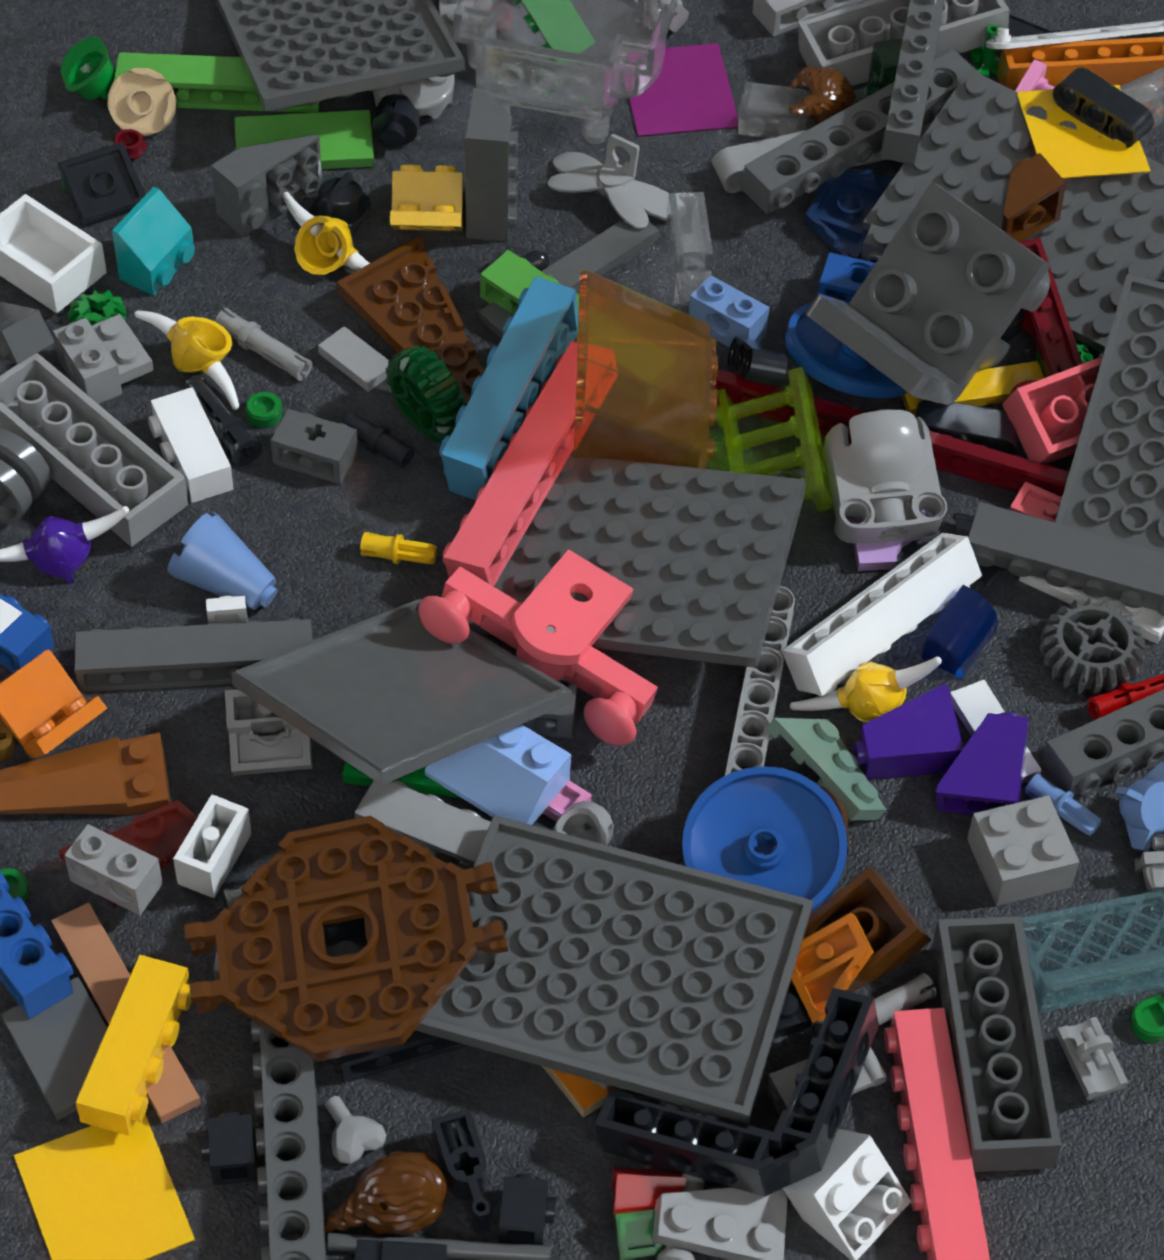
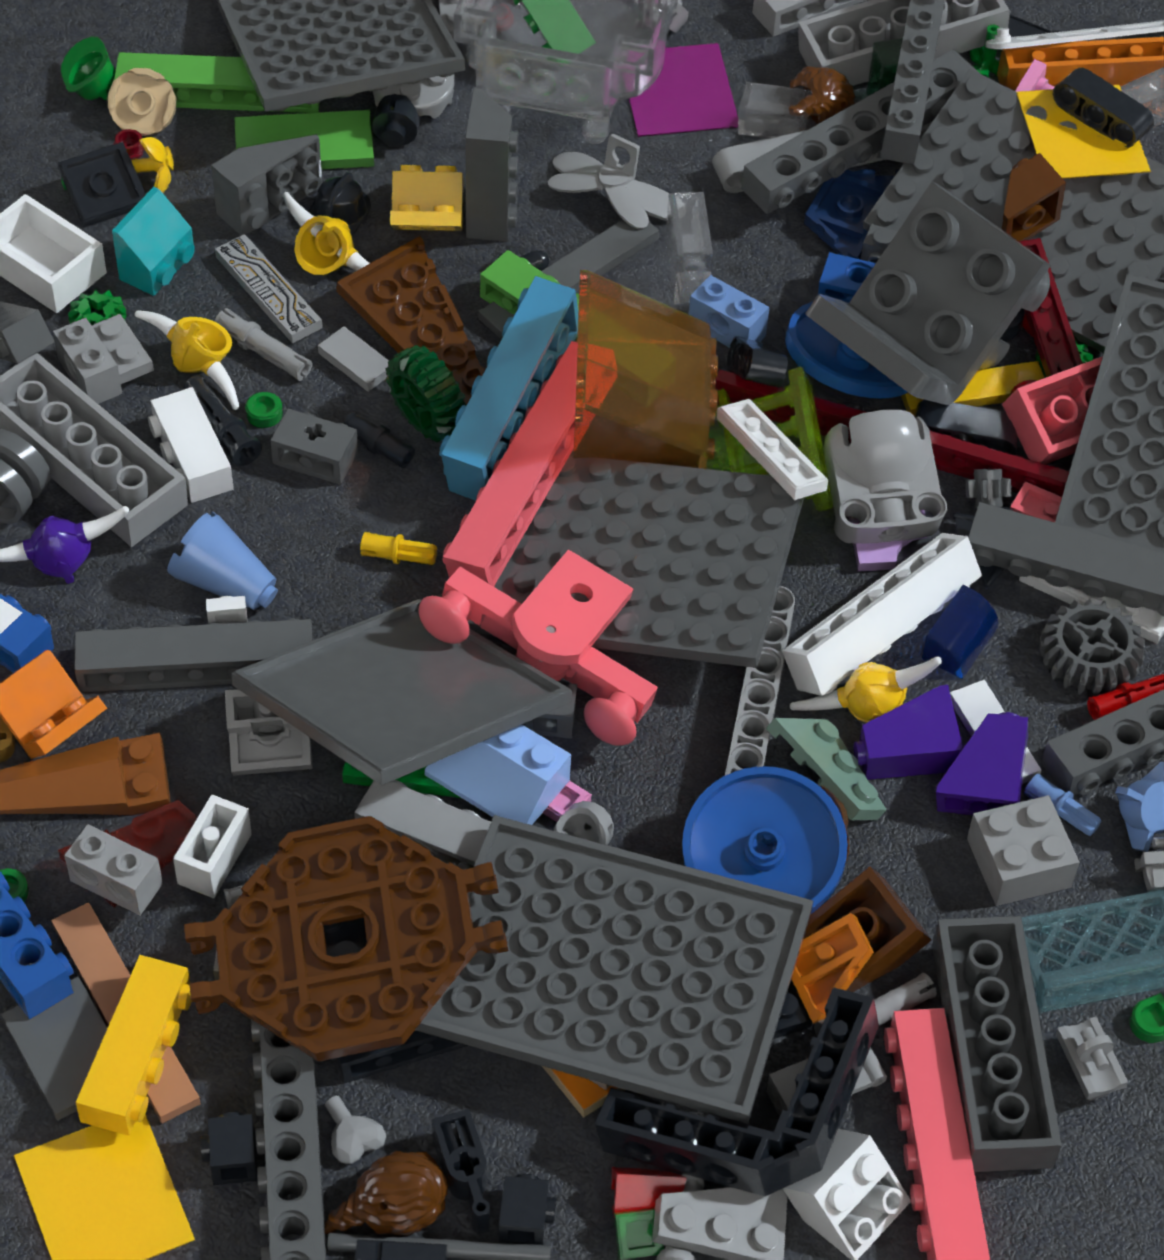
none -> yellow plant [131,137,174,193]
none -> light grey tile [215,234,322,344]
none -> white tile [717,399,828,500]
none -> dark grey gear [965,469,1011,507]

